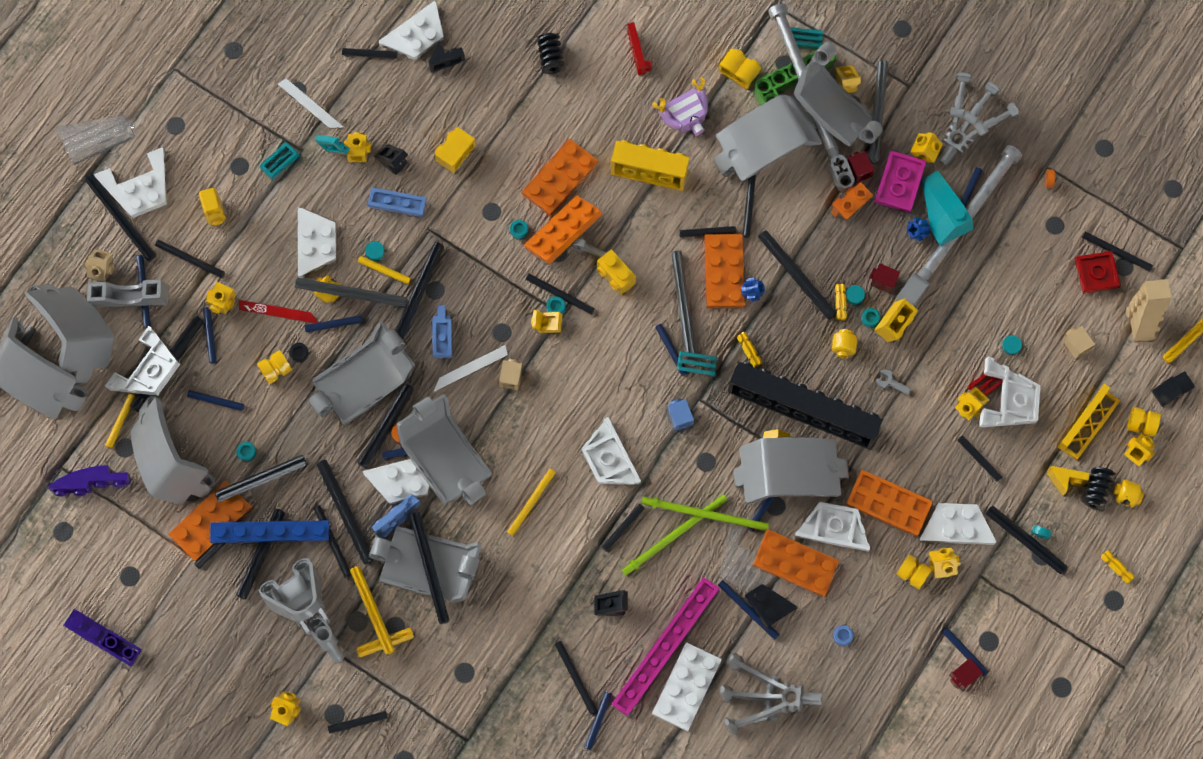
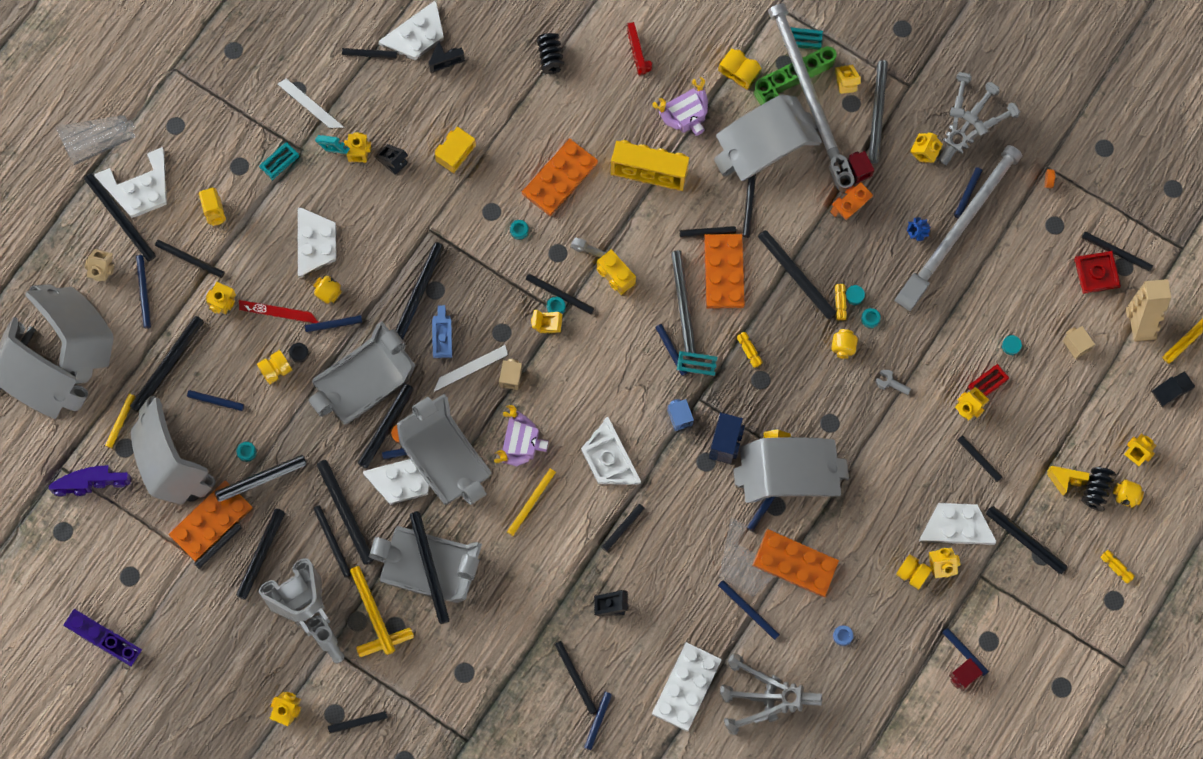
light grey arch [87,280,169,308] -> none
white wing [105,326,180,396] -> none
dark blue bar [203,307,217,364] -> none
blue plate [210,520,329,543] -> none
dark grey axle [295,278,408,307] -> none
yellow bar [358,256,412,285] -> none
teal tile [365,241,385,261] -> none
medium blue plate [367,187,427,217] -> none
medium blue hinge [371,494,421,539] -> none
orange plate [524,195,603,265] -> none
dark pink plate [611,577,720,717] -> none
lime bar [621,494,728,576] -> none
lime bar [641,496,769,531] -> none
black brick [727,361,883,450] -> none
blue gear [741,277,765,302] -> none
black wing [745,584,797,628] -> none
light grey panel [794,42,883,146] -> none
white wing [795,502,870,552] -> none
orange plate [846,469,933,537] -> none
dark red brick [869,263,900,294] -> none
dark pink plate [874,150,926,213] -> none
yellow brick [874,298,918,342] -> none
teal wedge [921,171,973,246] -> none
white wing [979,356,1041,427] -> none
teal tile [1031,525,1052,540] -> none
yellow fence [1058,383,1121,461] -> none
yellow wheel [1127,406,1161,437] -> none
none -> torso [494,405,549,466]
none -> dark blue brick [709,412,745,464]

